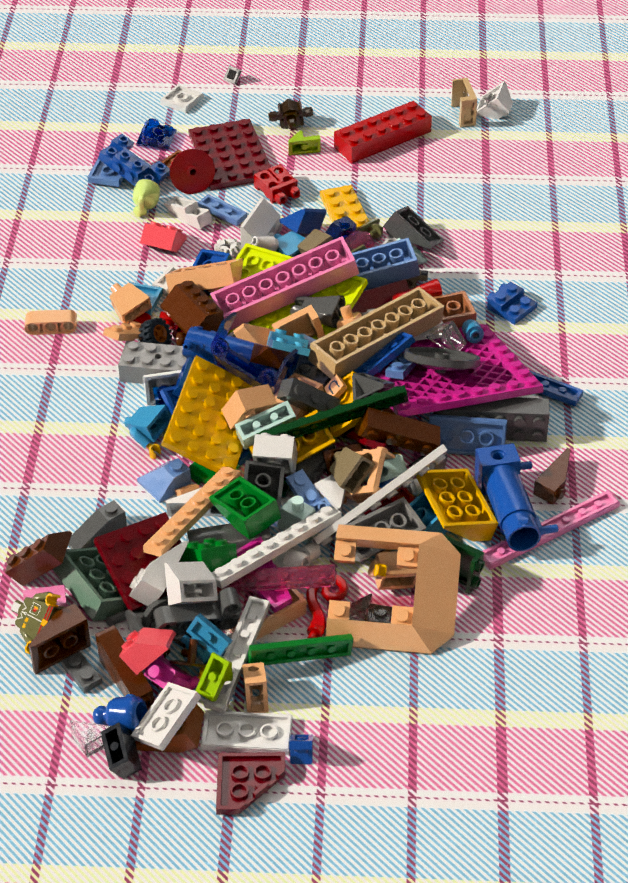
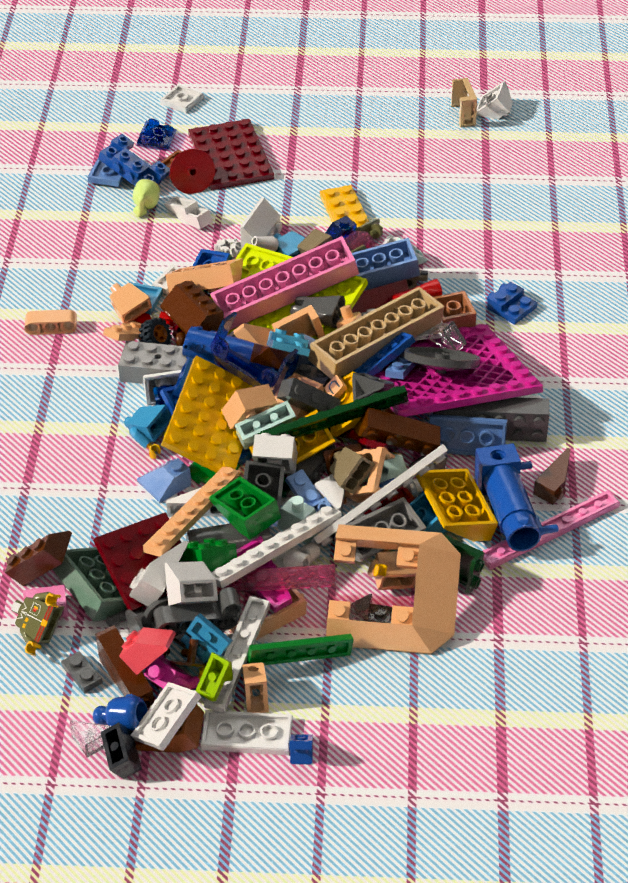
reddish brown slope [29,603,91,675] -> none
dark grey slope [68,500,127,549] -> none
coral slope [140,221,188,253] -> none
light nougat plate [174,484,199,497] -> none
medium blue plate [197,194,247,226] -> none
dark red plate [216,752,285,815] -> none
light grey slope [224,65,242,85] -> none
red hips [254,164,300,205] -> none
dark brown piece [268,99,313,130] -> none
blue slope [279,208,327,234] -> none
lime slope [288,130,321,155] -> none
red plant [306,573,349,639] -> none
red brick [334,101,432,163] -> none
dark grey slope [383,206,444,249] -> none
dark azure brick [462,319,484,343] -> none
blue plate [529,370,583,406] -> none

